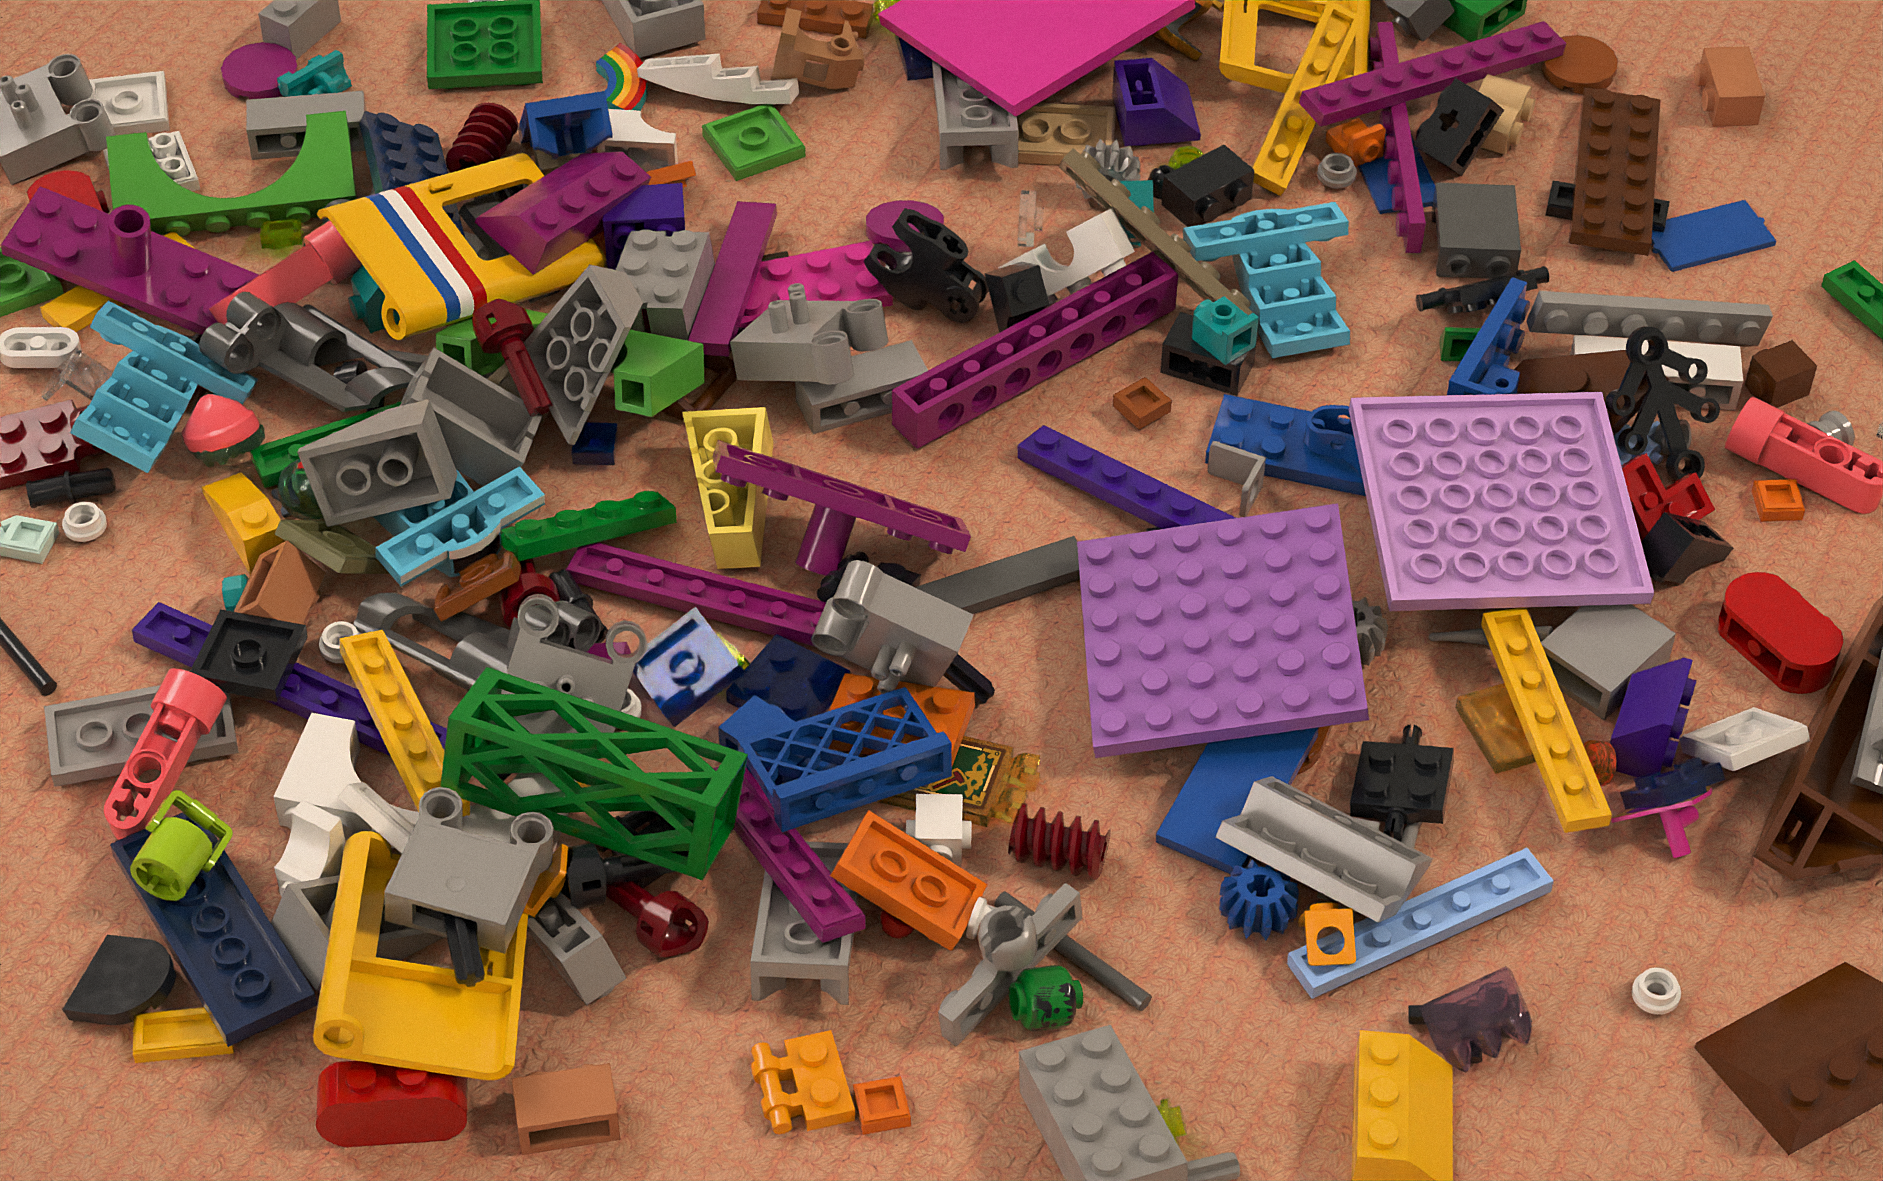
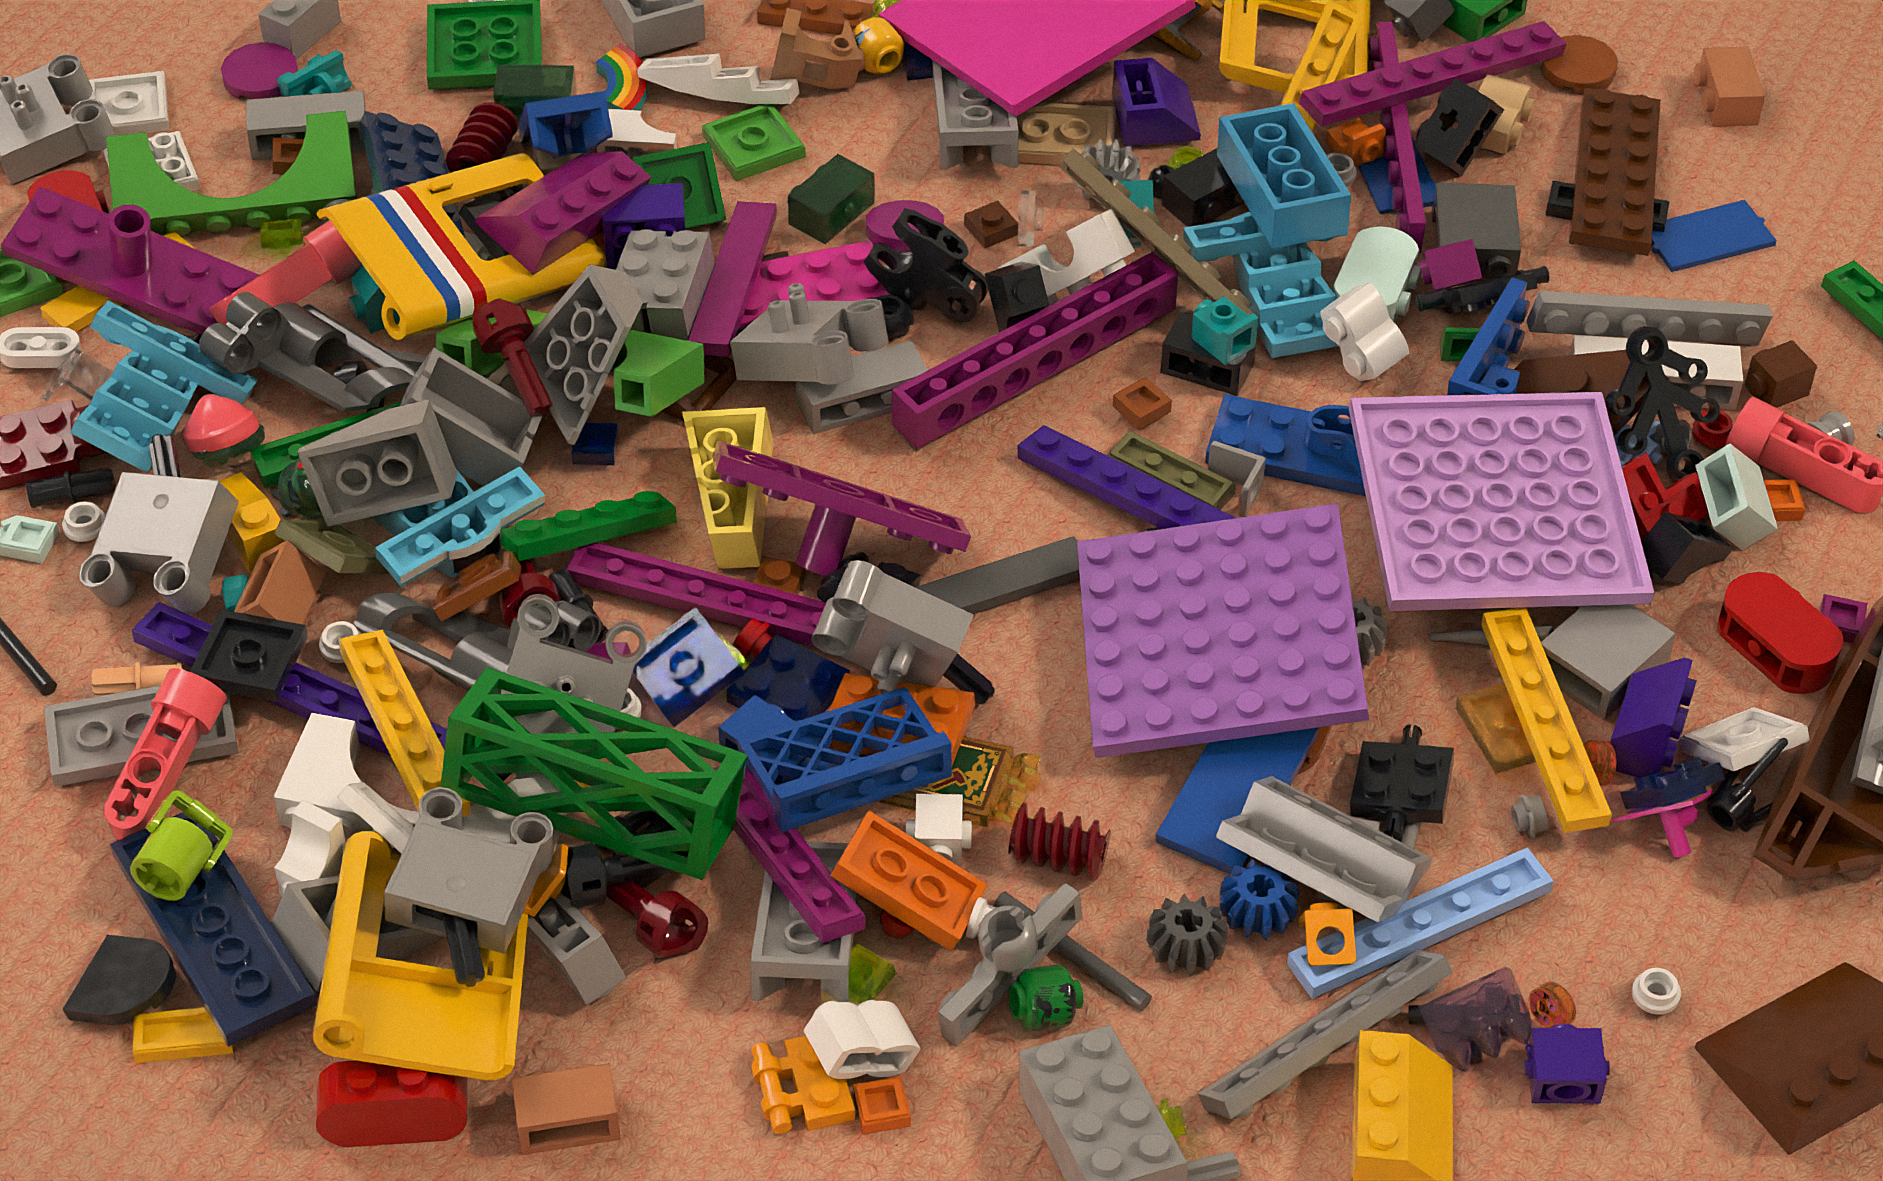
none -> piece [79,434,239,615]
none -> light nougat axle [91,662,183,695]
none -> dark orange plate [272,138,304,175]
none -> clear green brick [493,65,577,123]
none -> green plate [631,142,727,229]
none -> red plate [732,618,772,660]
none -> dark orange plate [753,556,806,595]
none -> clear green brick [787,154,875,244]
none -> white brick [803,1000,921,1079]
none -> clear neon green tile [849,943,897,1004]
none -> yellow head [852,18,904,74]
none -> black plate [875,295,914,341]
none -> reddish brown plate [964,200,1019,249]
none -> olive tile [1107,430,1236,510]
none -> dark grey gear [1146,893,1228,976]
none -> light grey plate [1198,949,1453,1119]
none -> dark azure brick [1217,103,1351,249]
none -> white brick [1320,283,1409,382]
none -> light aqua brick [1333,227,1422,323]
none -> magenta brick [1419,239,1483,291]
none -> light grey plate [1511,794,1548,839]
none -> dark purple head [1524,1024,1610,1104]
none -> clear orange tile [1529,981,1576,1028]
none -> red plate [1692,410,1733,448]
none -> light aqua brick [1695,443,1778,551]
none -> black plant [1707,738,1788,832]
none -> magenta tile [1819,594,1868,643]

